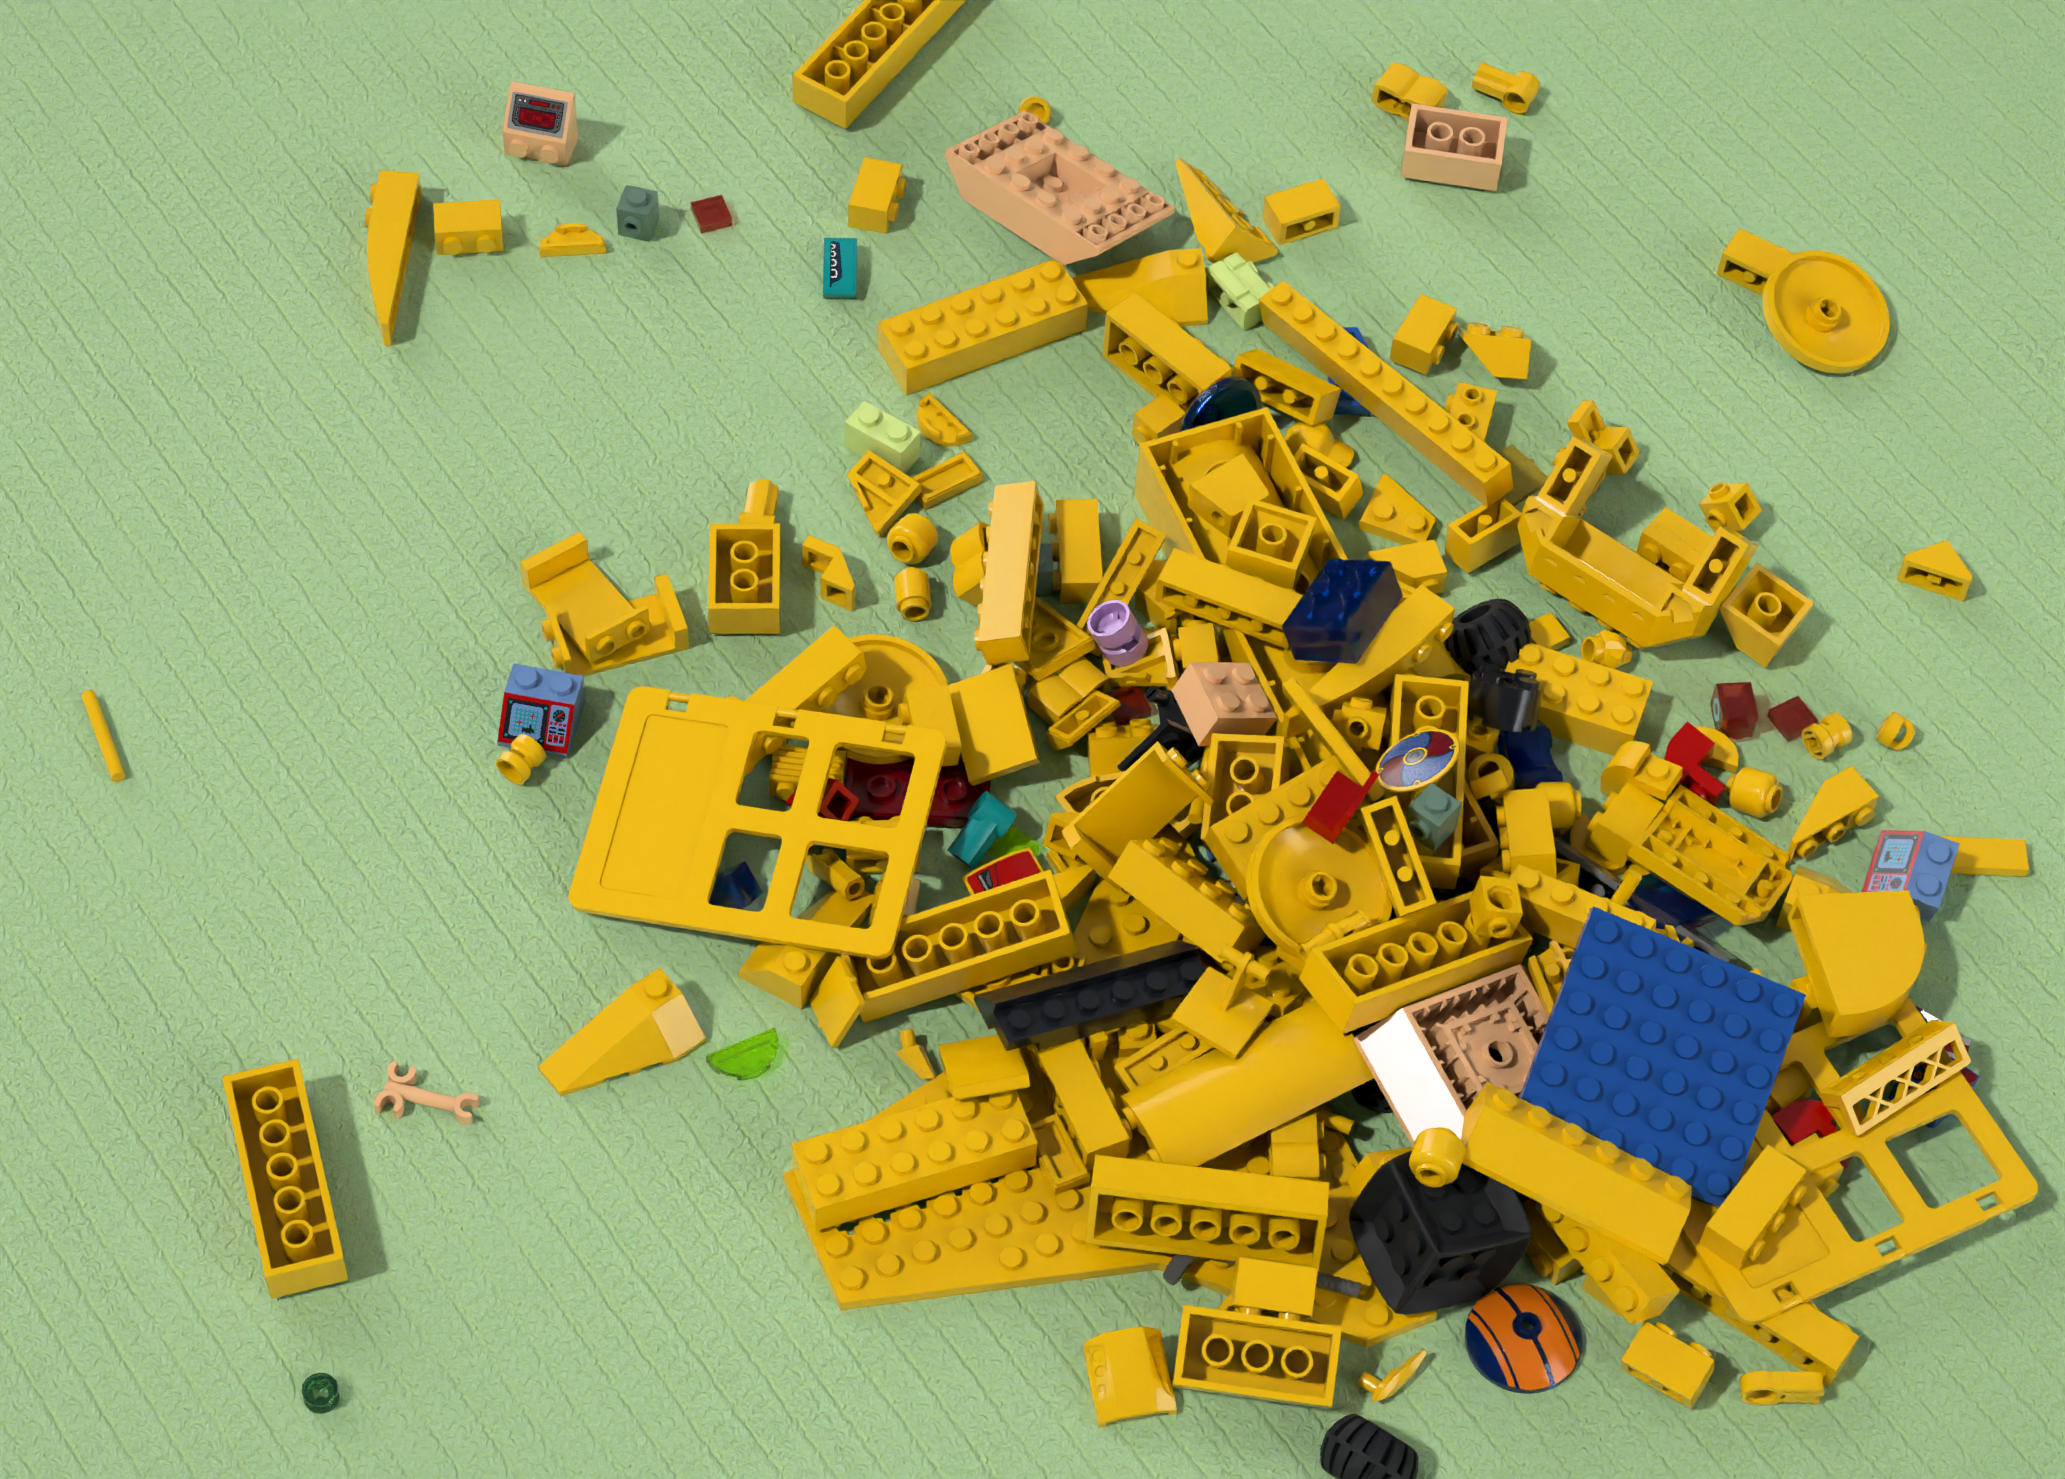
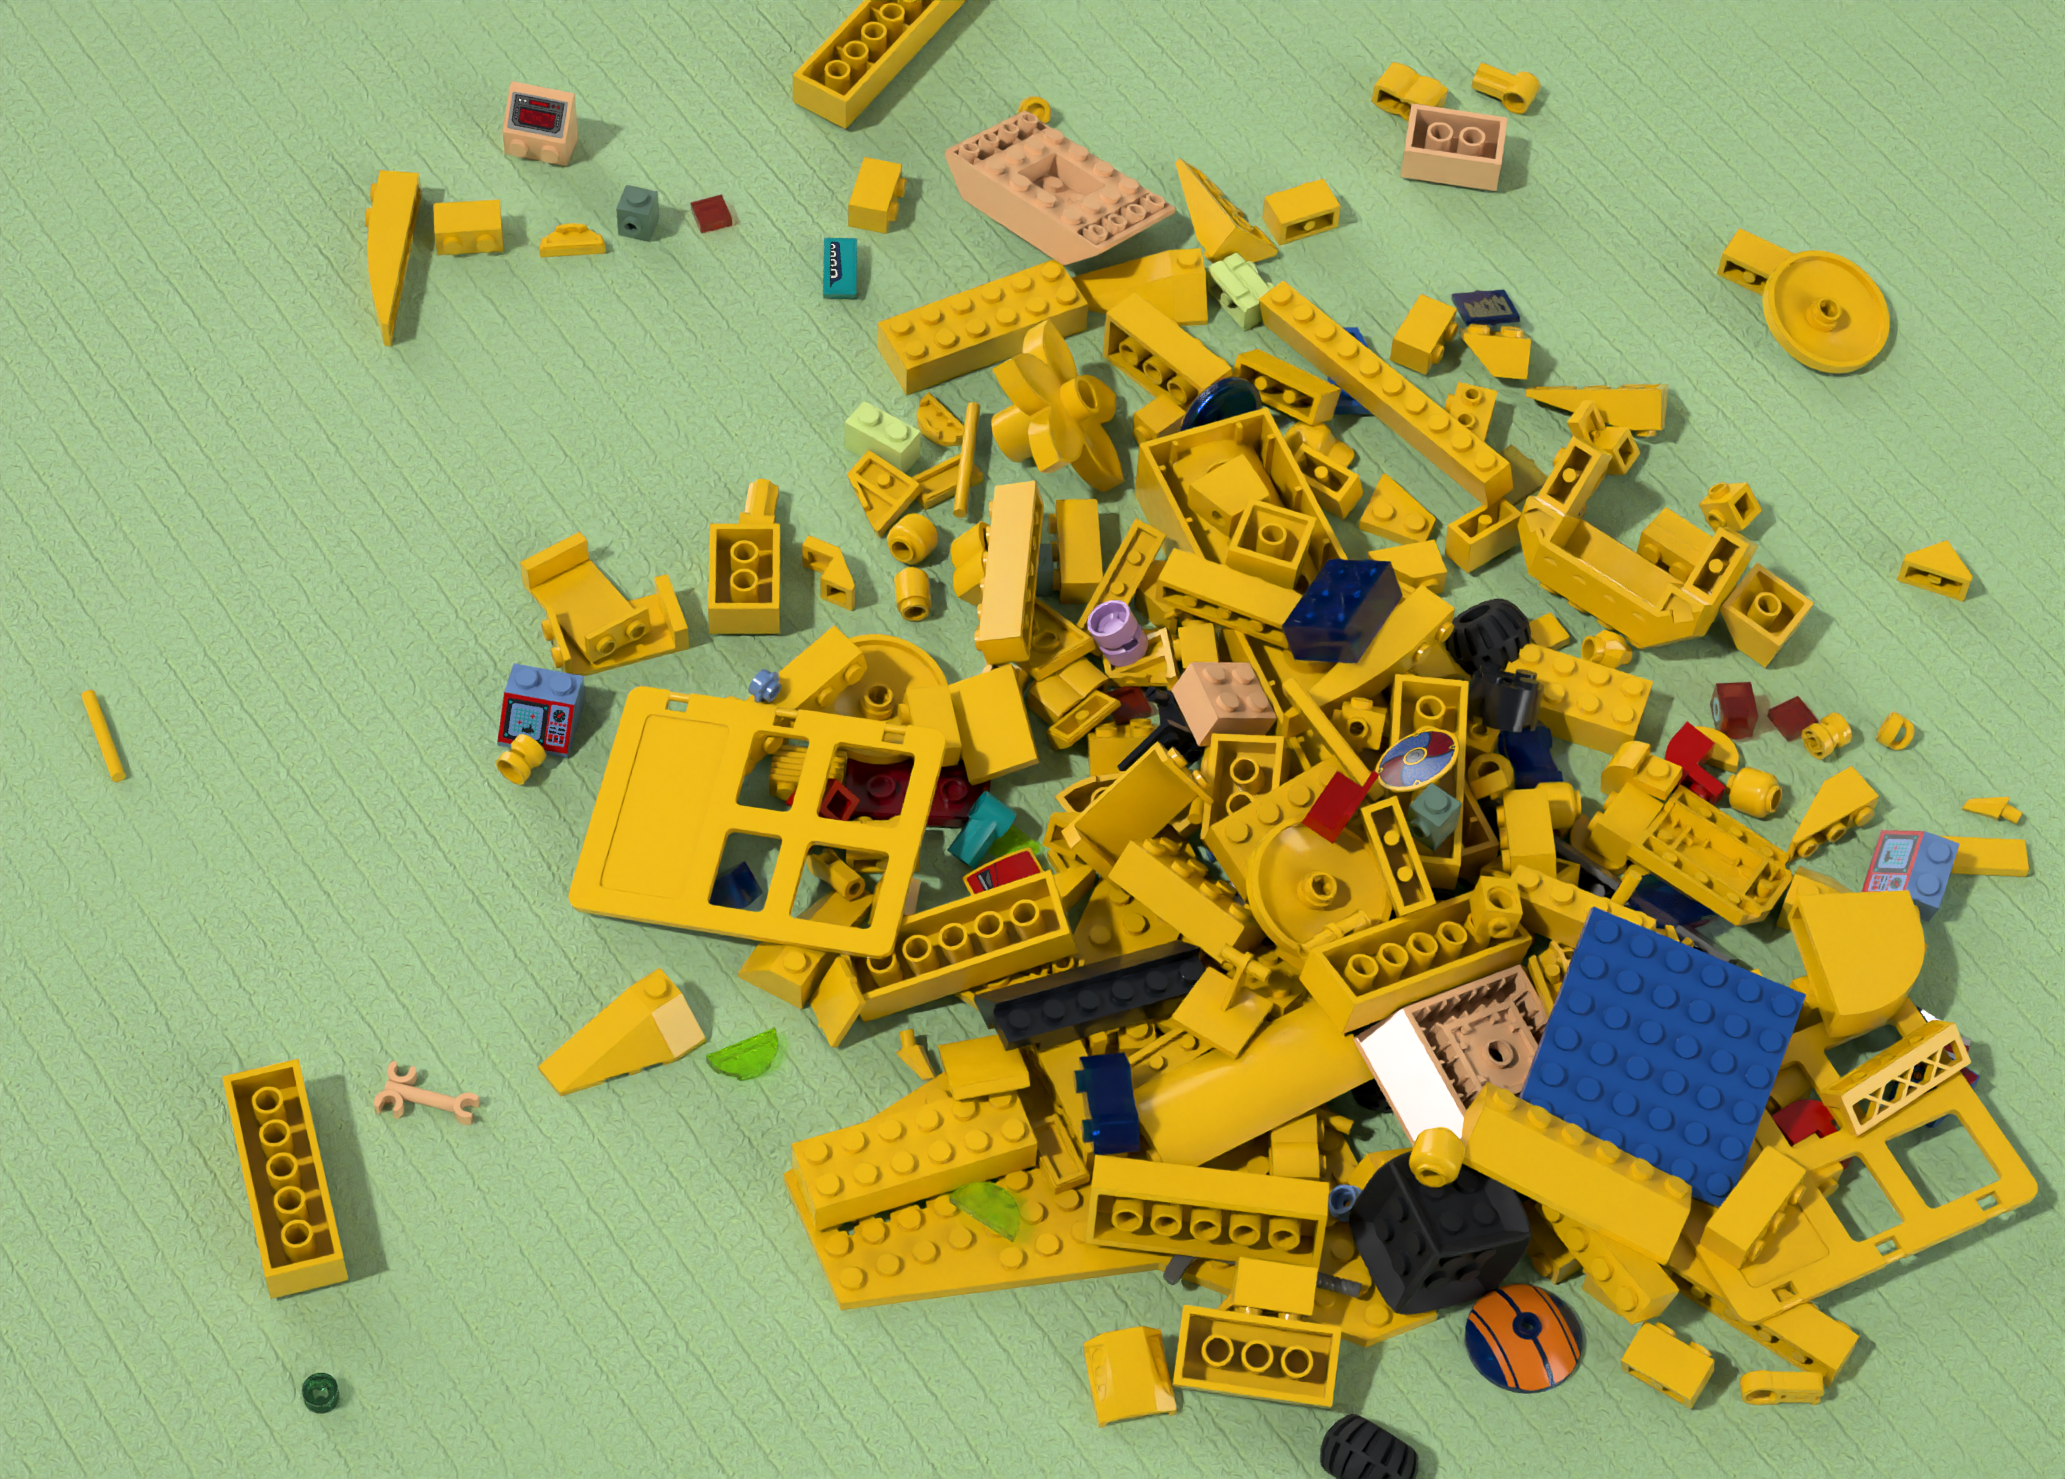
yellow bar [1358,1349,1426,1402] -> none
none -> medium blue plate [748,669,782,703]
none -> clear neon green tile [949,1182,1020,1242]
none -> yellow bar [953,402,980,518]
none -> yellow plant [991,319,1124,492]
none -> clear blue brick [1073,1052,1140,1156]
none -> medium blue plate [1328,1184,1361,1222]
none -> clear blue piece [1451,289,1520,326]
none -> yellow wedge [1526,384,1668,436]
none -> yellow bar [1962,797,2023,824]

